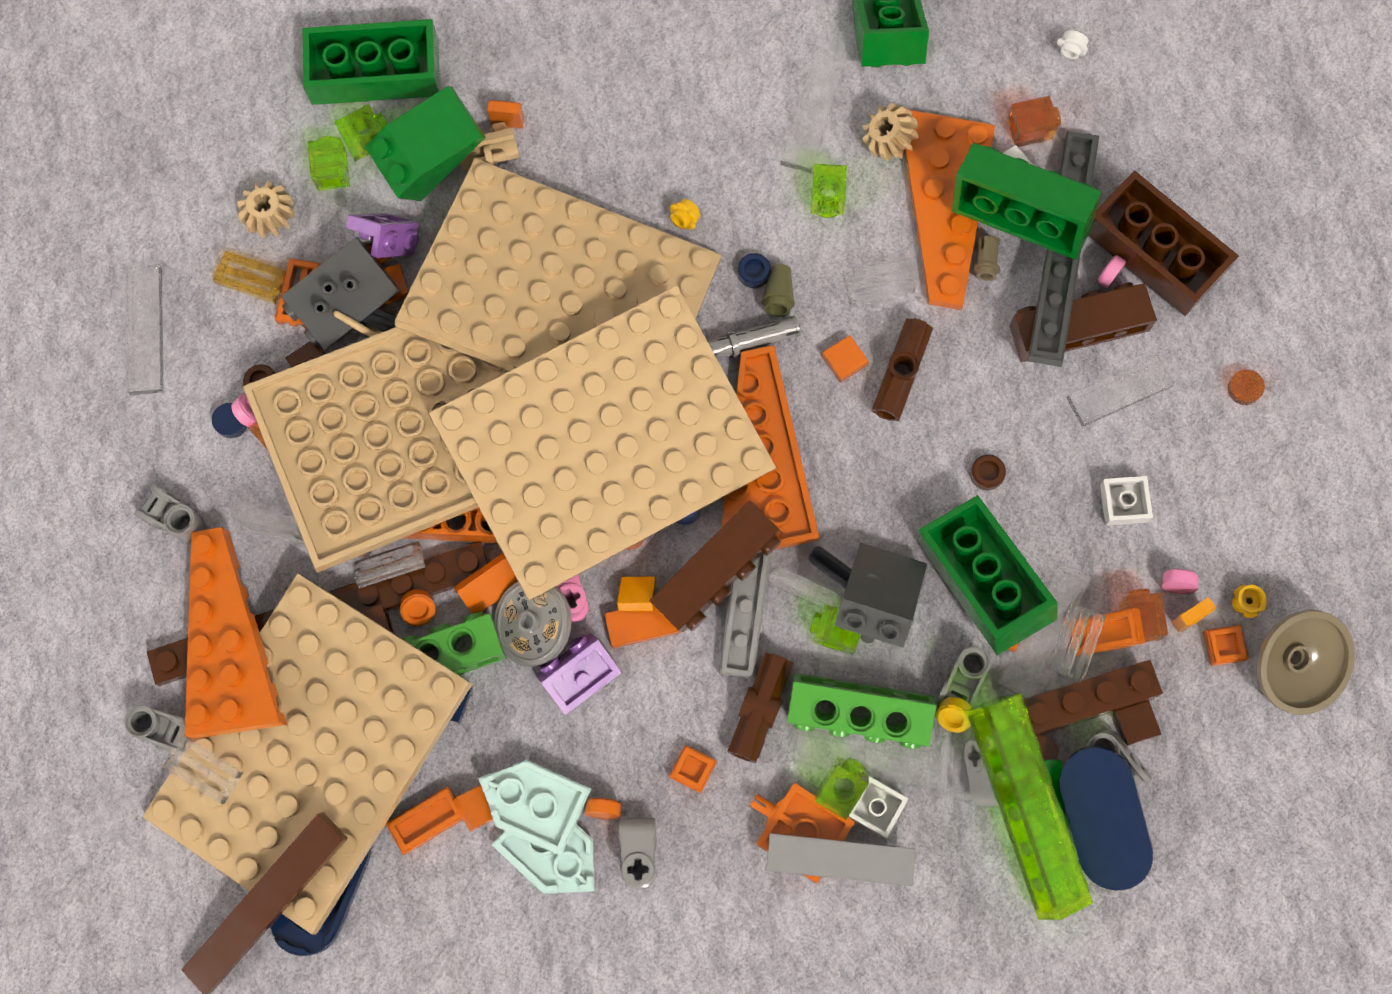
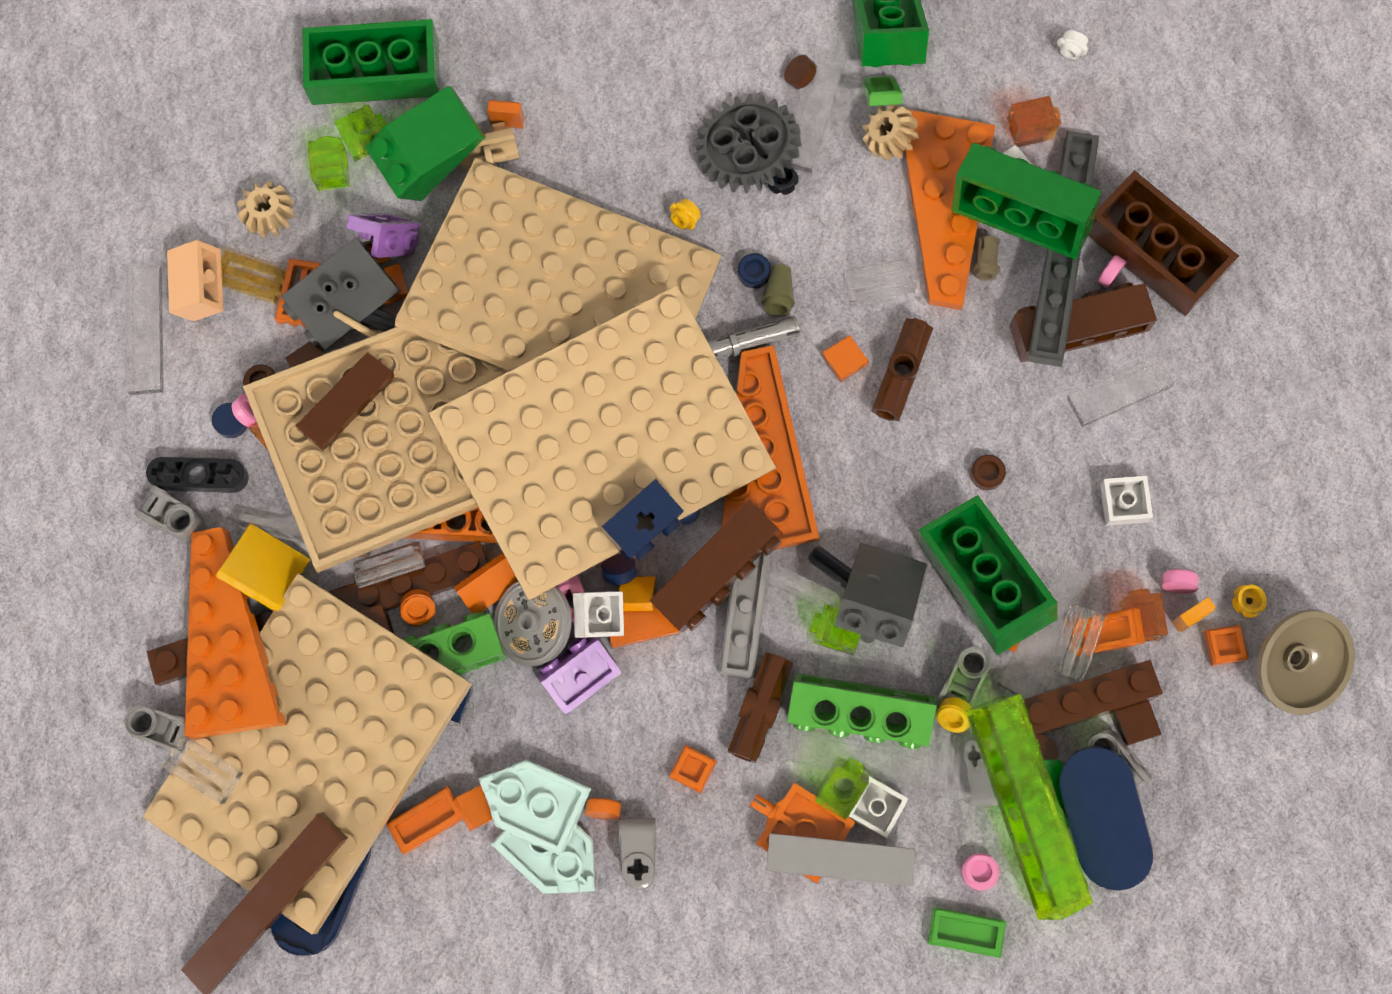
clear neon green brick [811,164,847,218] -> none
clear orange tile [1227,369,1265,405] -> none
none -> black beam [146,457,249,493]
none -> light nougat brick [167,240,223,322]
none -> yellow tile [216,523,310,611]
none -> reddish brown tile [296,352,395,451]
none -> white piece [573,591,624,638]
none -> dark blue brick [600,479,684,561]
none -> dark blue tile [601,554,637,585]
none -> dark grey gear [695,94,802,193]
none -> black plate [768,167,799,195]
none -> reddish brown tile [784,55,817,89]
none -> bright green tile [862,75,903,106]
none -> bright green tile [927,907,1006,958]
none -> bright pink tile [961,853,999,891]

